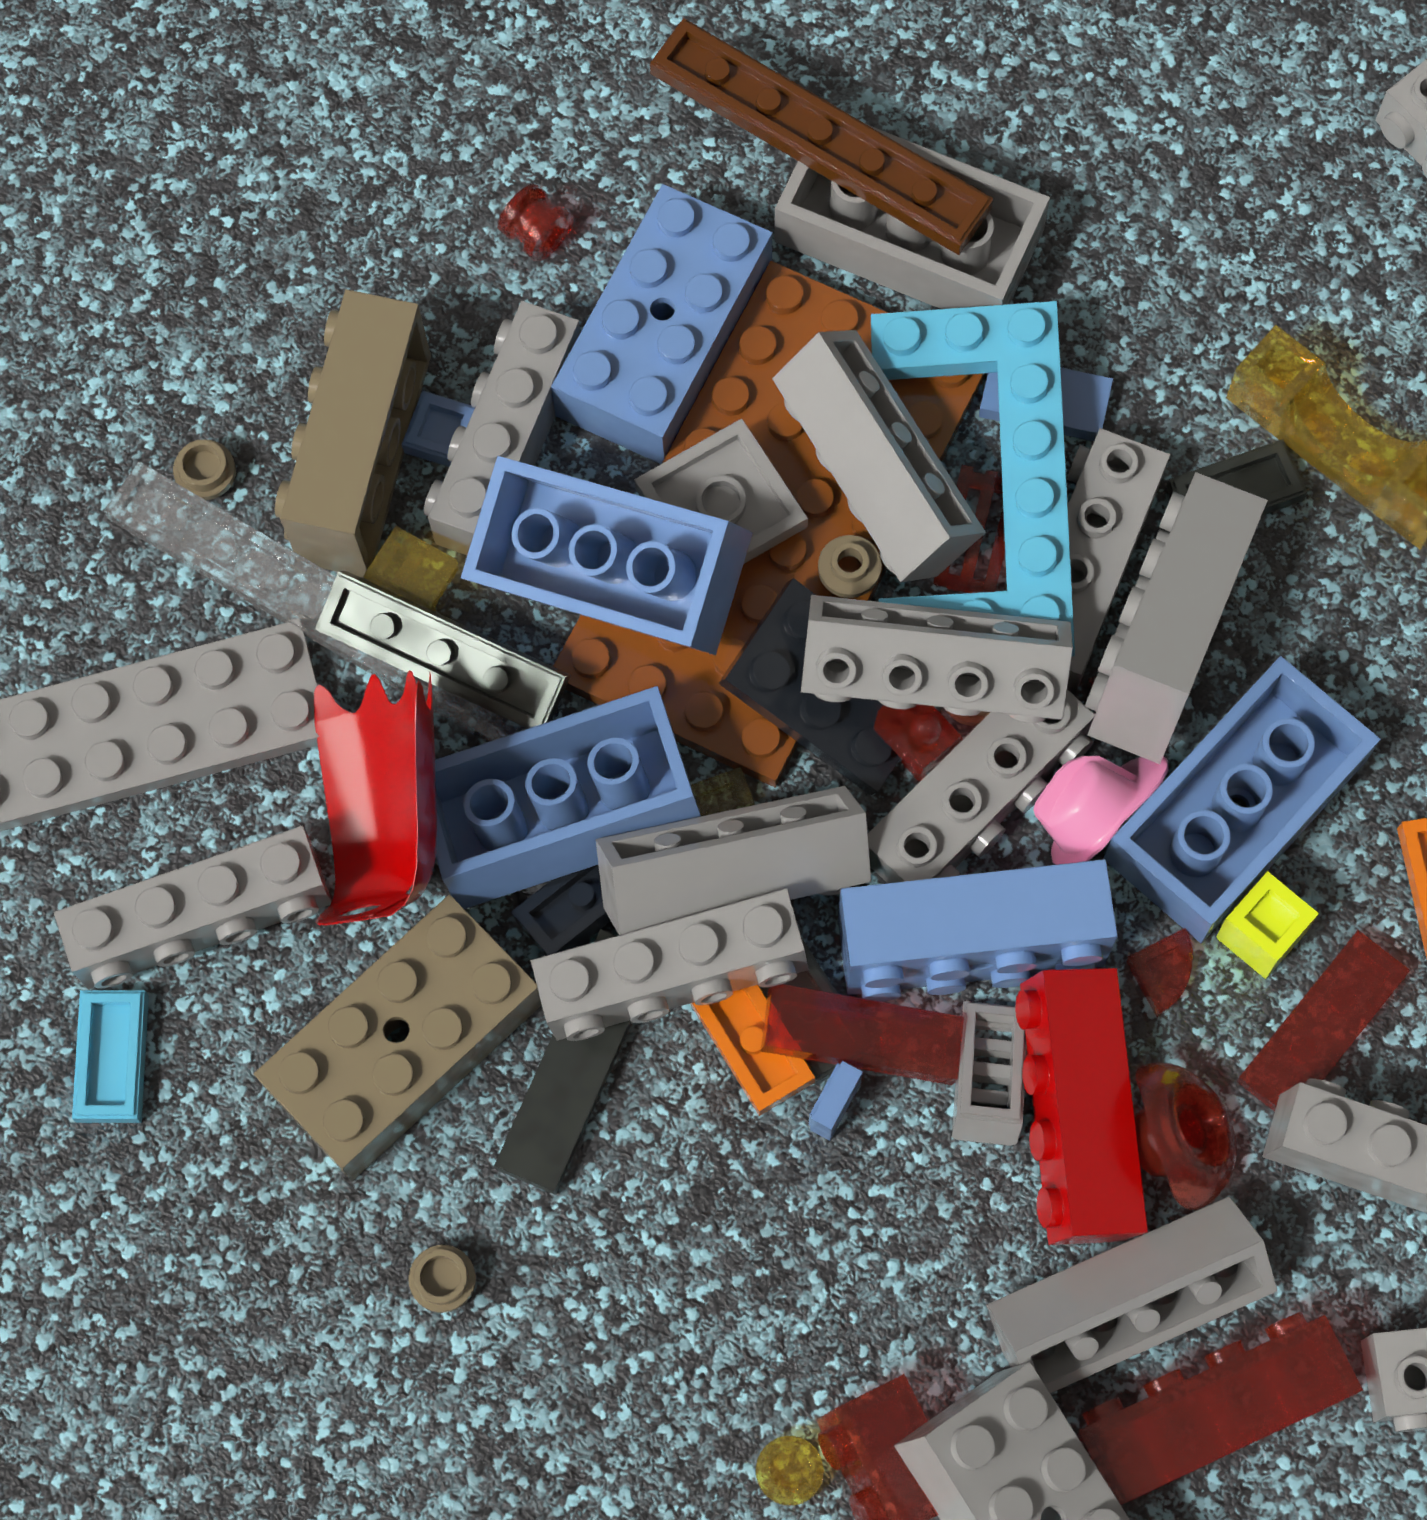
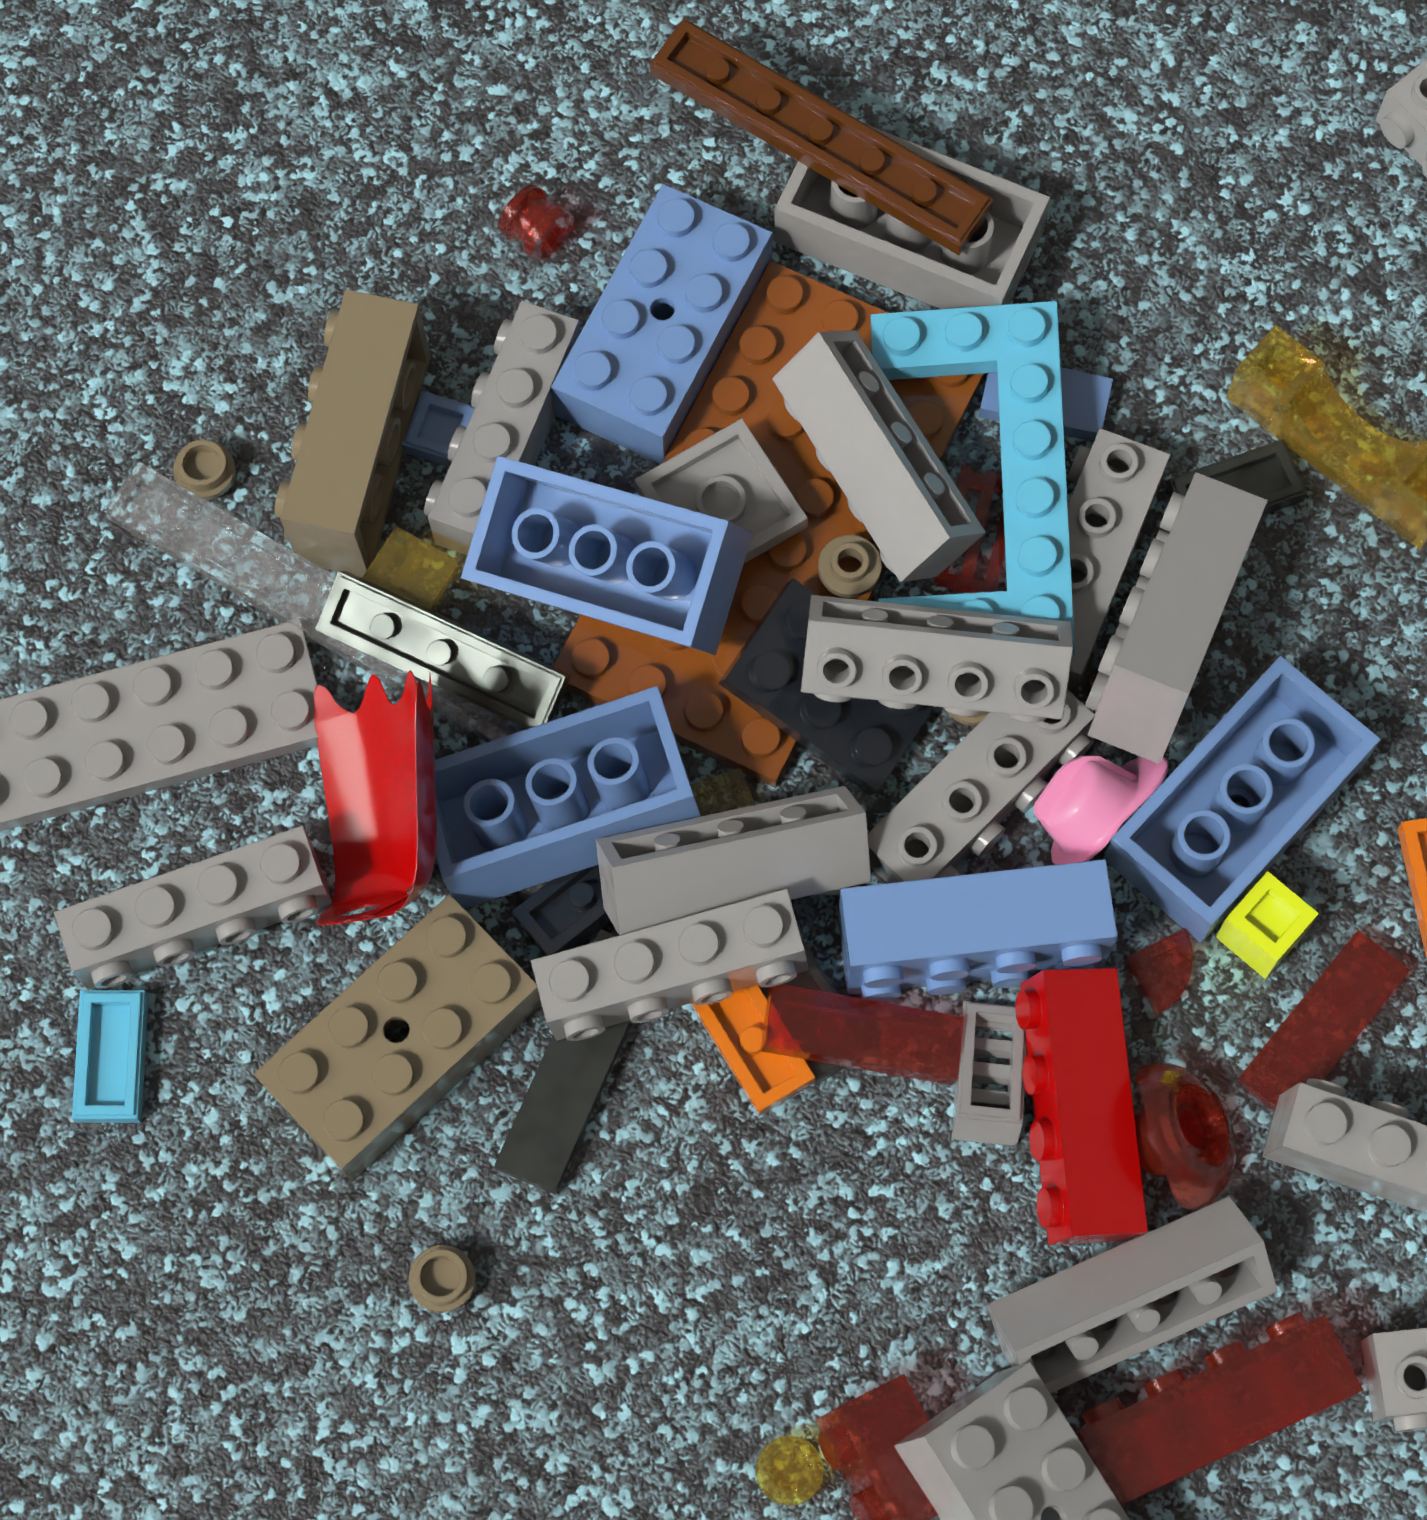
medium blue tile [809,1061,863,1141] -> none
clear red piece [874,704,962,782] -> none

